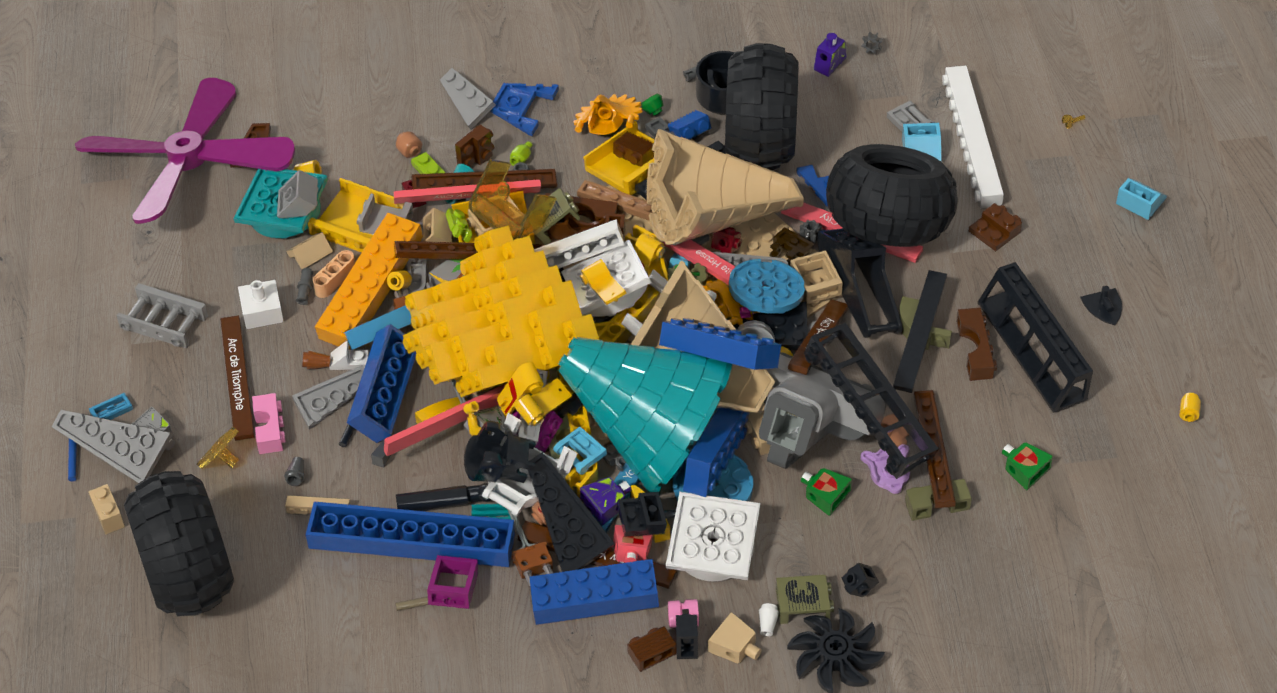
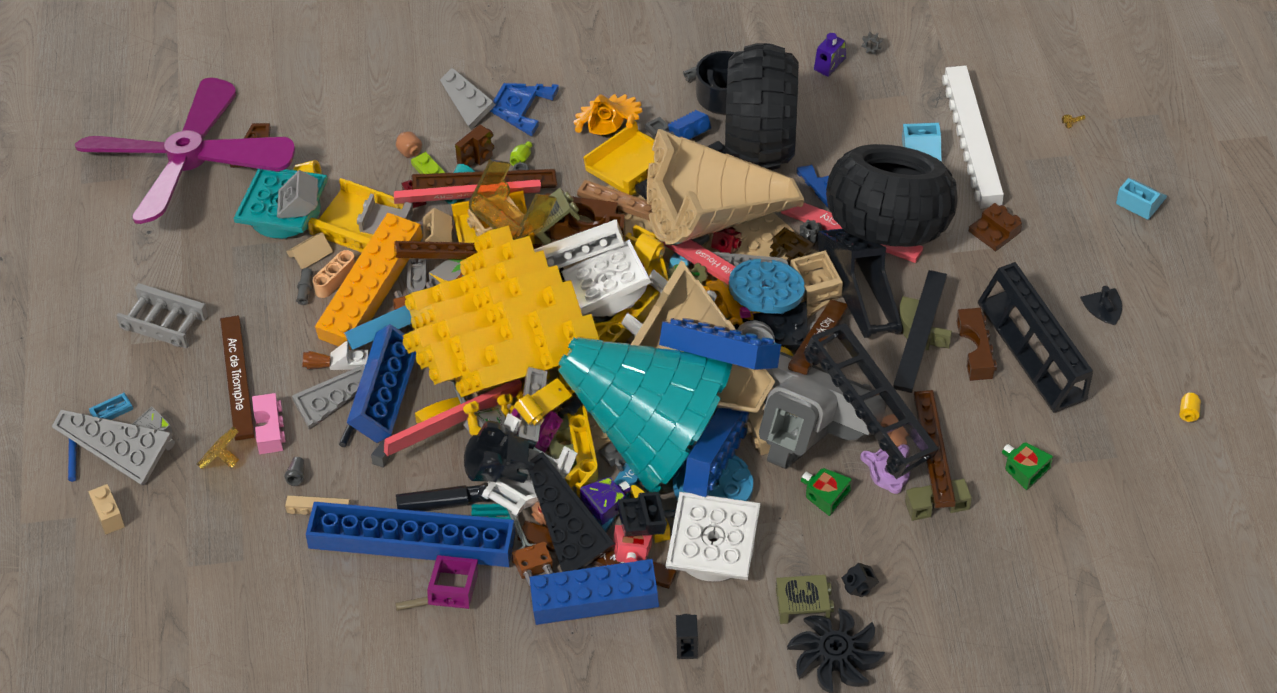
black tyre [124,471,234,617] -> none
white brick [238,280,284,329] -> none
yellow brick [387,270,412,290] -> none
lime hinge [445,208,472,242] -> none
yellow door [497,362,544,417] -> none
medium azure plate [553,427,607,475] -> none
yellow door [579,259,627,305] -> none
reddish brown brick [613,131,655,167] -> none
reddish brown brick [627,626,677,672] -> none
green cone [641,93,664,116] -> none
bright pink wheel [668,599,699,628] -> none
tan torso [708,613,762,663] -> none
white cone [759,603,780,636] -> none
light grey plate [887,101,934,132] -> none

